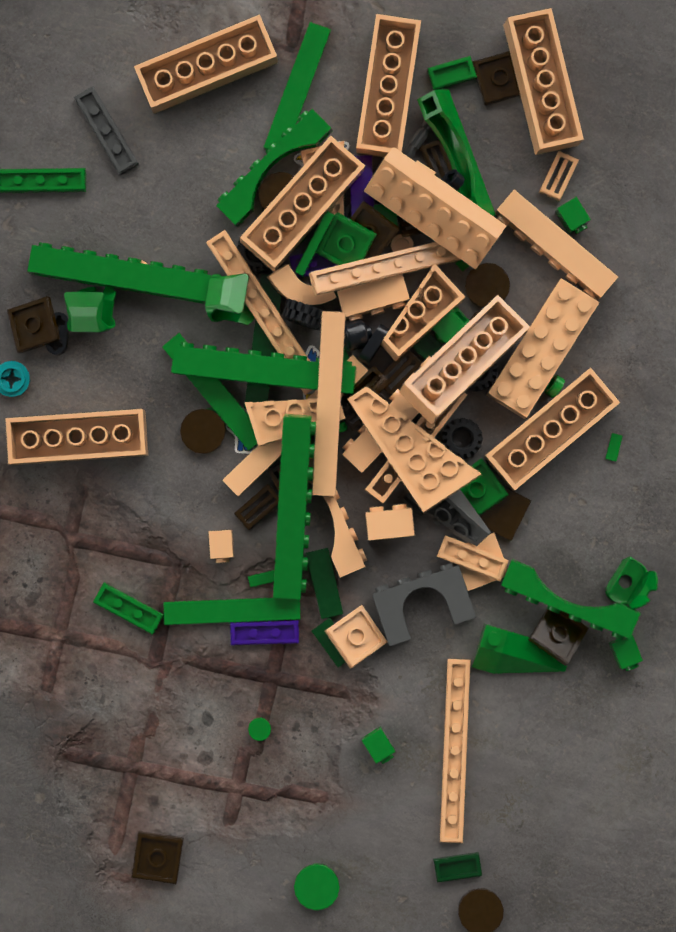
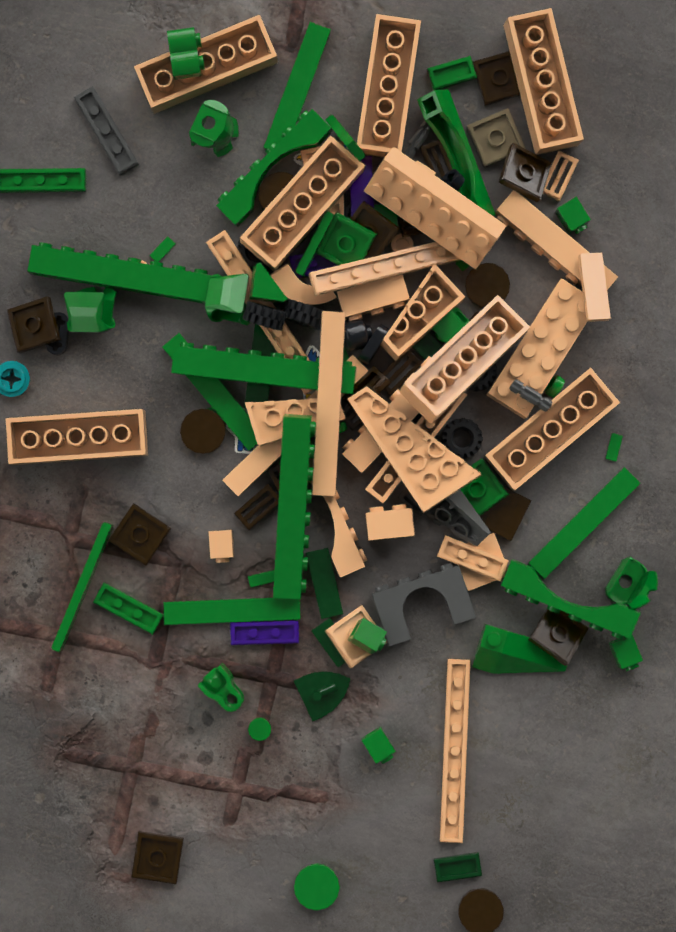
none -> green tile [51,522,114,652]
none -> dark brown tile [108,503,171,566]
none -> green piece [149,236,176,262]
none -> green brick [167,27,205,80]
none -> green piece [189,100,239,157]
none -> green piece [197,663,244,712]
none -> black tyre [242,301,287,331]
none -> green slope [249,262,287,304]
none -> dark green shield [293,671,350,721]
none -> green tile [325,115,365,161]
none -> green brick [348,618,387,654]
none -> dark tan tile [467,108,526,168]
none -> dark brown tile [498,143,551,202]
none -> dark grey axle [509,379,552,412]
none -> green tile [528,467,640,579]
none -> light nougat tile [578,253,611,322]

